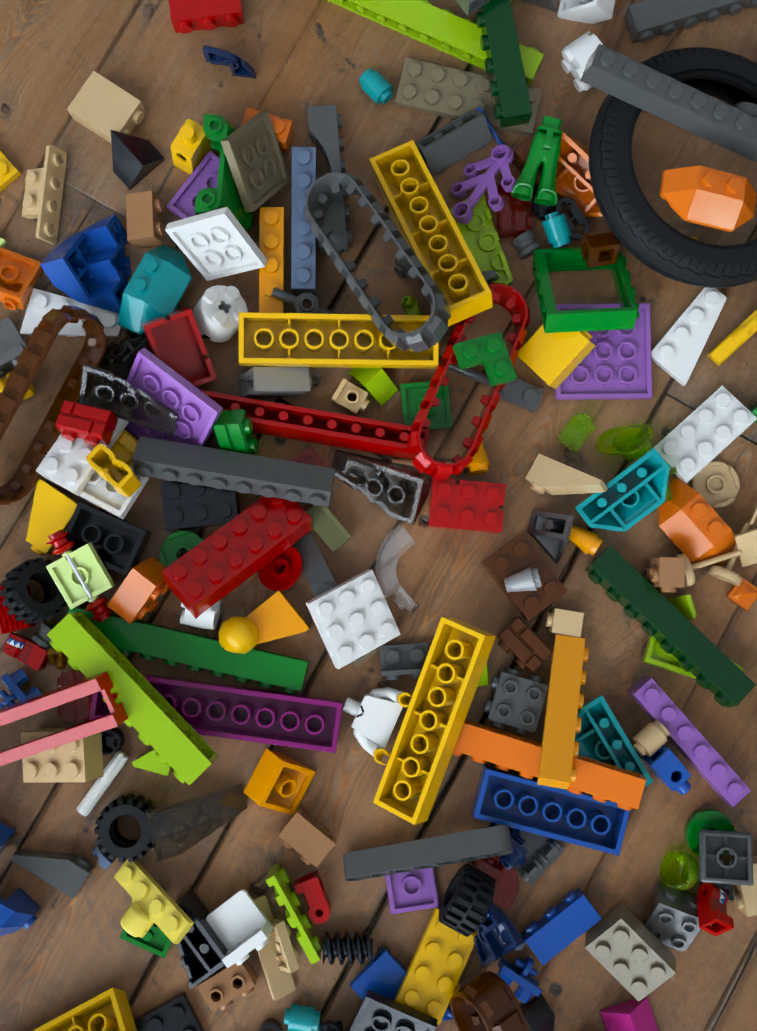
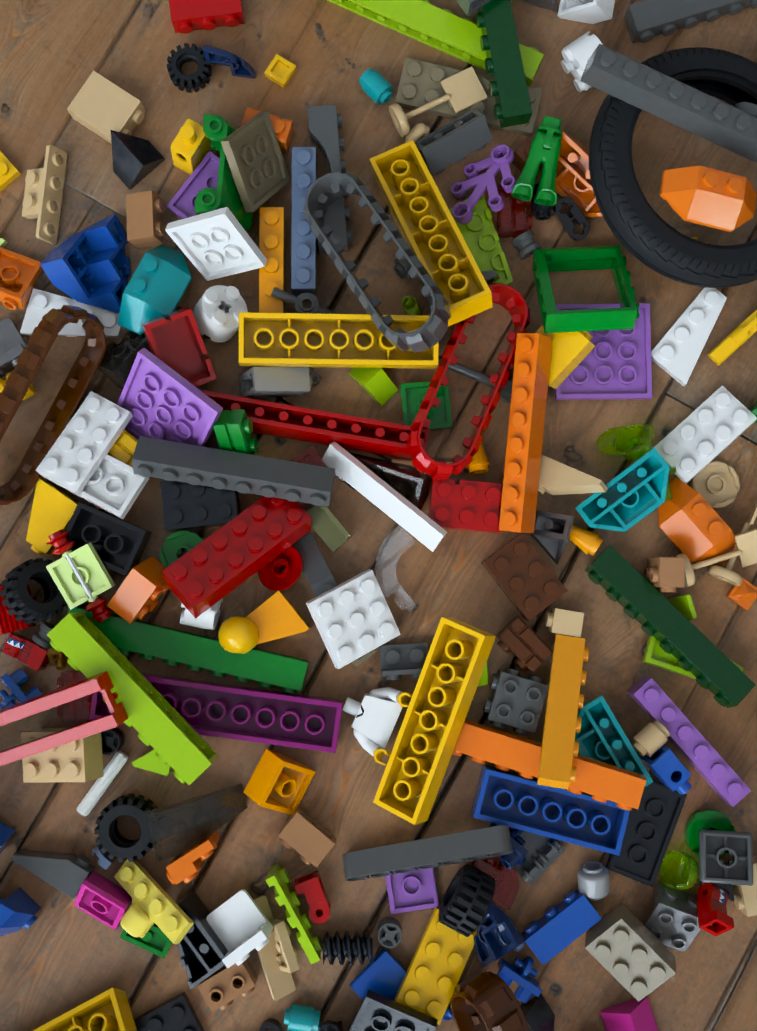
red brick [55,400,118,447] -> none
clear smoke wedge [79,363,179,436] -> none
yellow brick [86,444,142,497] -> none
tan brick [332,378,370,416] -> none
green plate [452,332,517,387] -> none
blue hinge [476,106,506,146] -> none
light grey cone [504,567,542,593] -> none
teal brick [542,211,572,248] -> none
clear neon green bracket [556,413,596,453] -> none
reddish brown brick [581,232,621,268] -> none
none -> dark pink slope [74,871,132,930]
none -> orange plate [165,829,221,885]
none -> black tyre [167,43,212,93]
none -> yellow tile [264,54,297,89]
none -> white tile [321,441,447,552]
none -> dark grey wheel [377,917,402,948]
none -> tan piece [389,66,488,138]
none -> tan arm [405,123,430,143]
none -> orange brick [499,333,552,533]
none -> light grey head [577,861,610,901]
none -> black tile [605,781,687,887]

